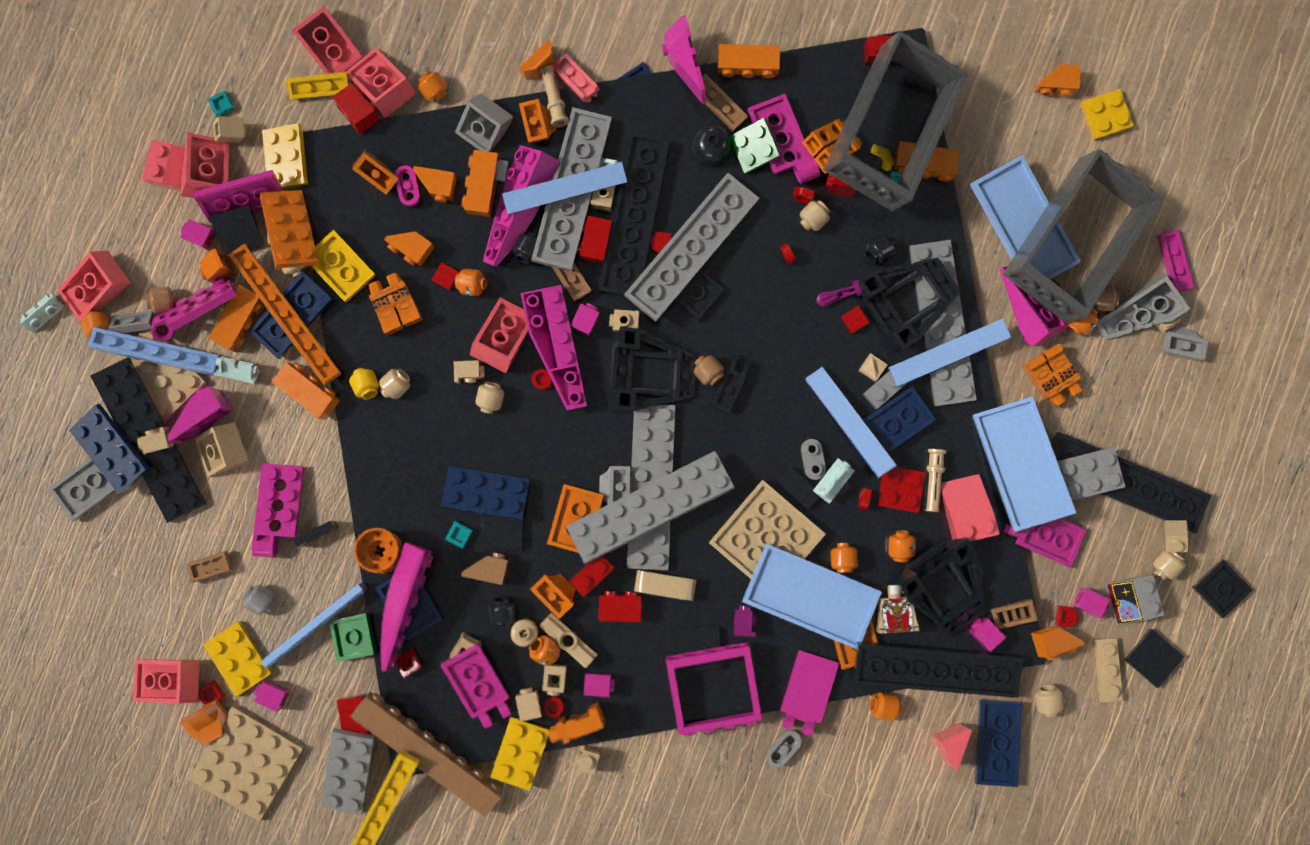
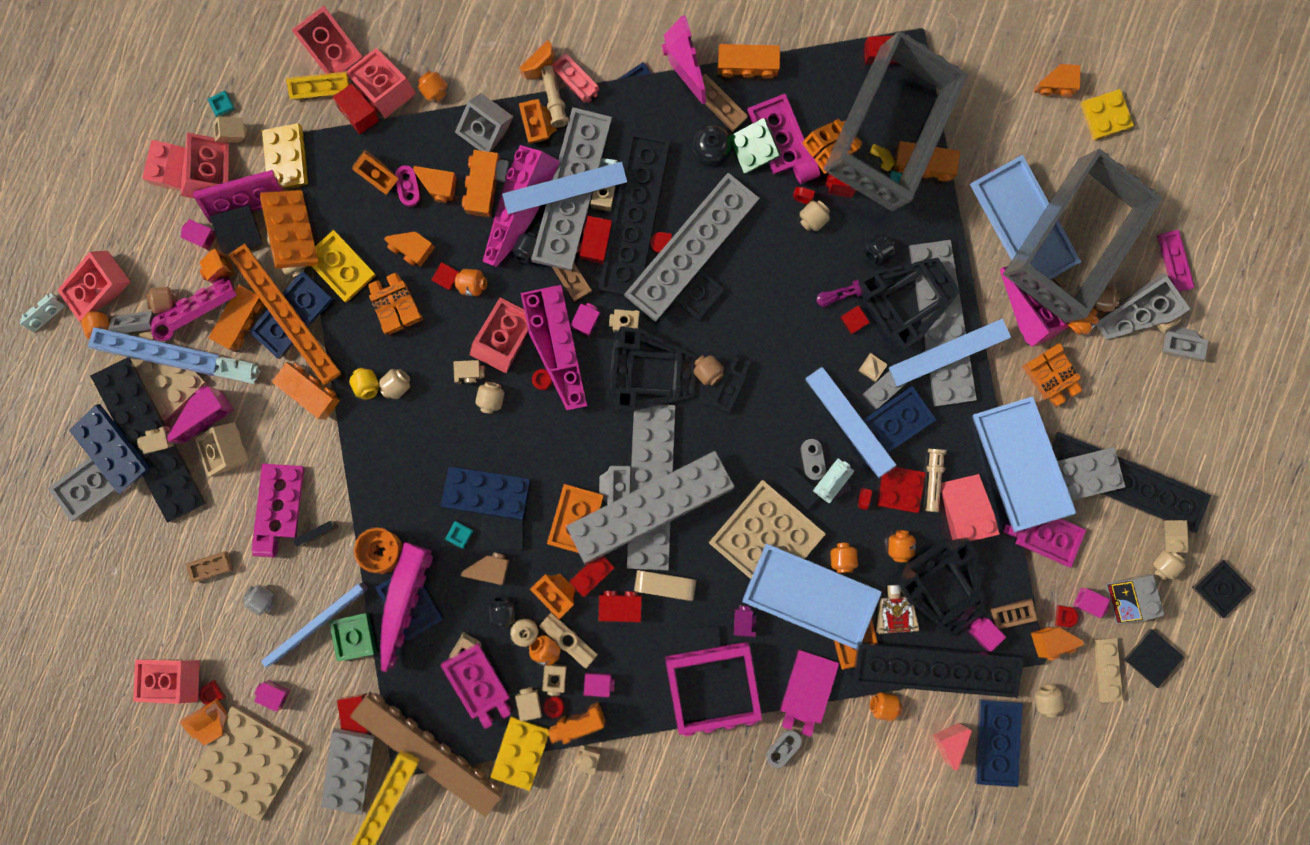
yellow plate [203,621,273,697] -> none
red tile [396,649,423,678] -> none
red tile [780,243,796,264] -> none

